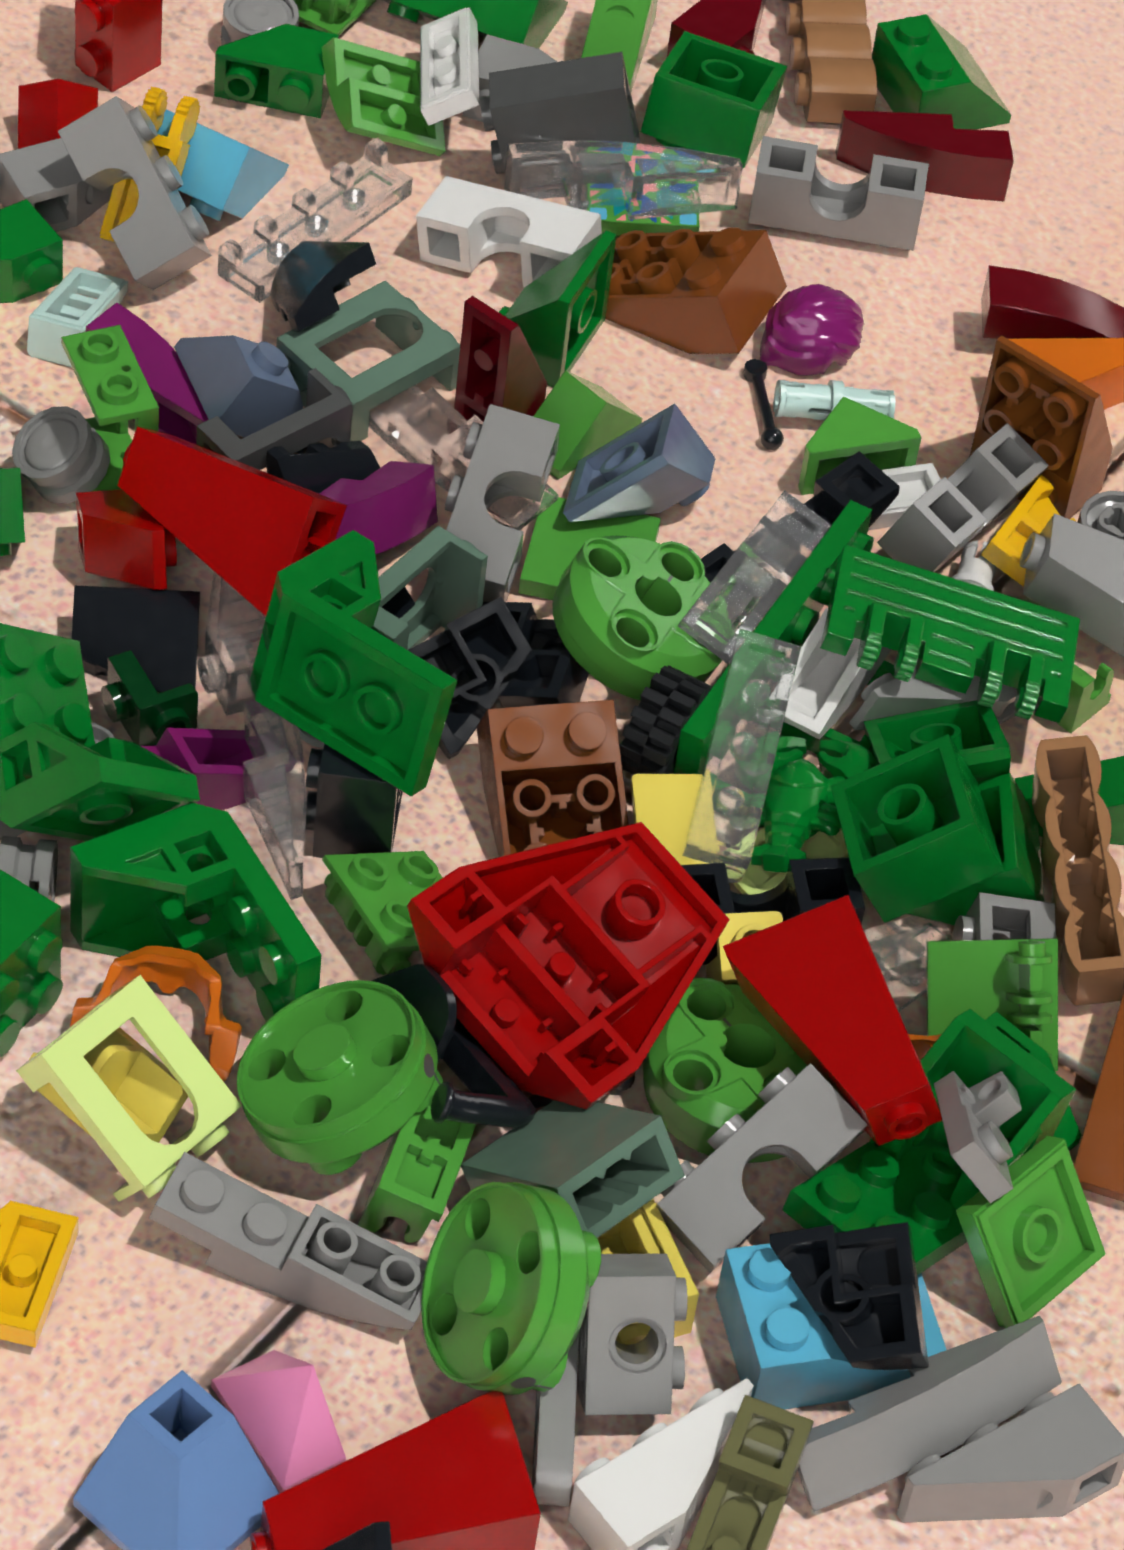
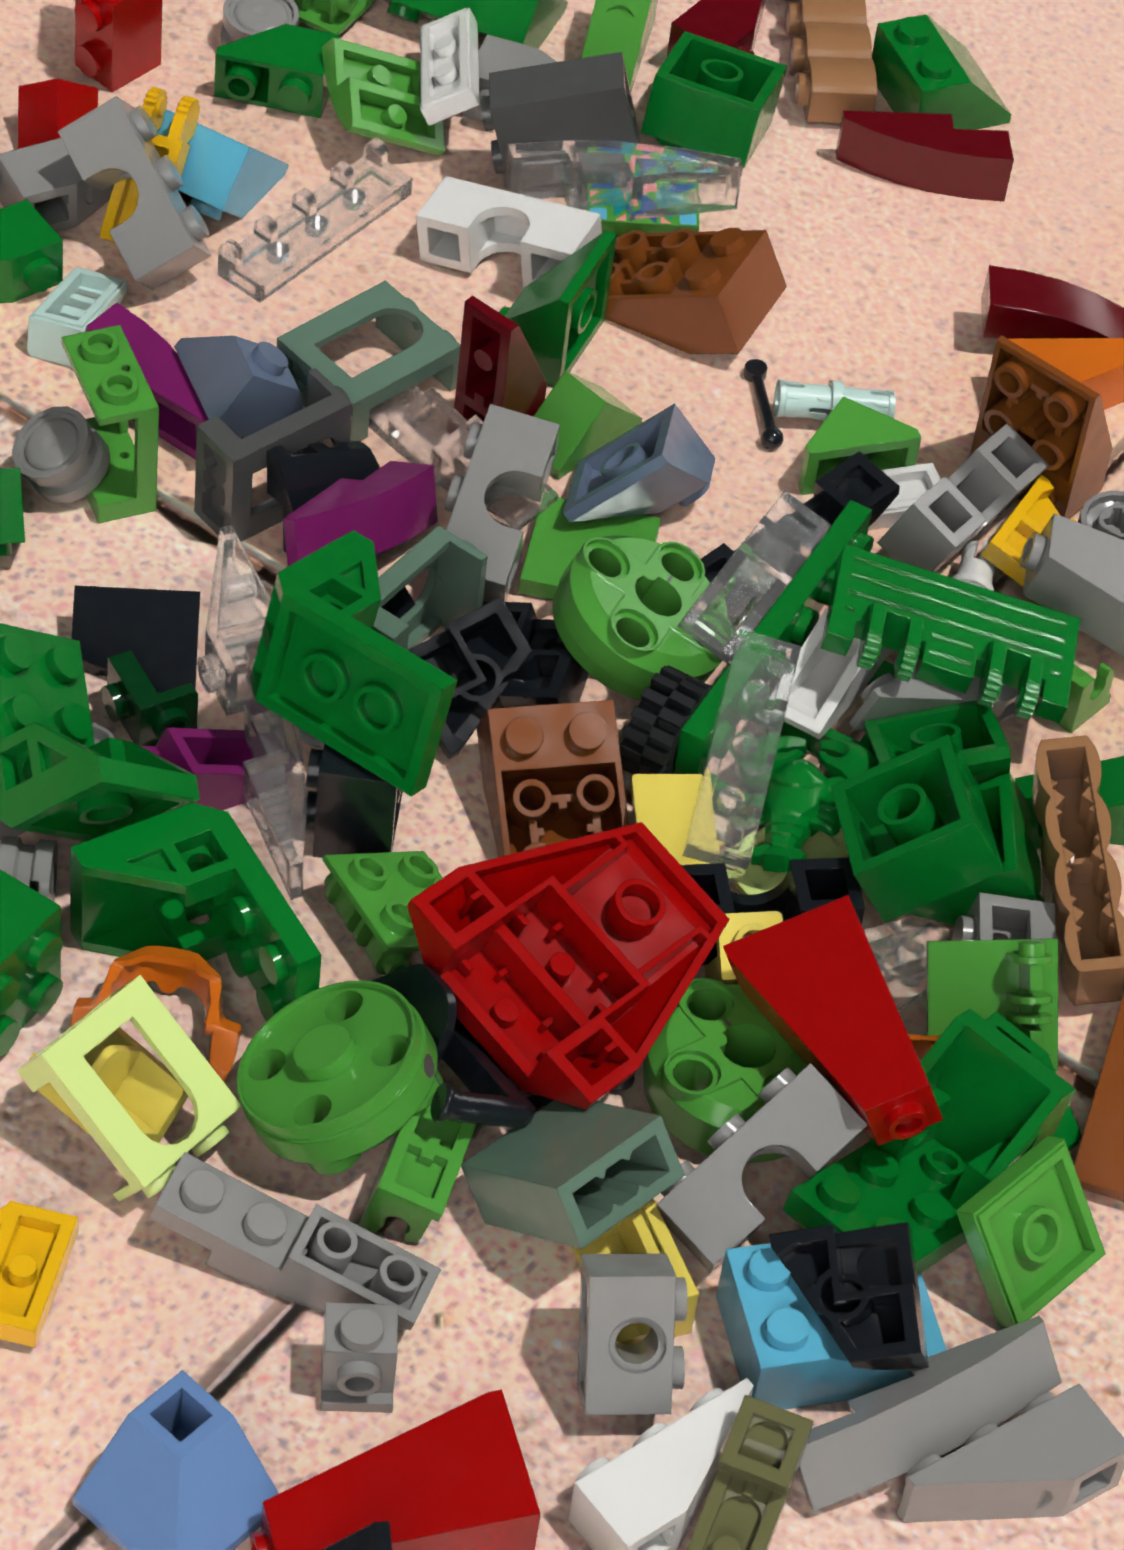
red slope [76,489,177,590] -> none
red slope [117,426,347,615] -> none
bright pink slope [211,1350,346,1493] -> none
black slope [270,241,376,332] -> none
bright green piece [421,1182,601,1395] -> none
light grey beam [532,1333,579,1507] -> none
light grey arch [748,136,929,251] -> none
magenta hair [760,284,864,376] -> none
light grey hinge [934,1071,1022,1203] -> none
none -> light grey brick [321,1302,398,1413]

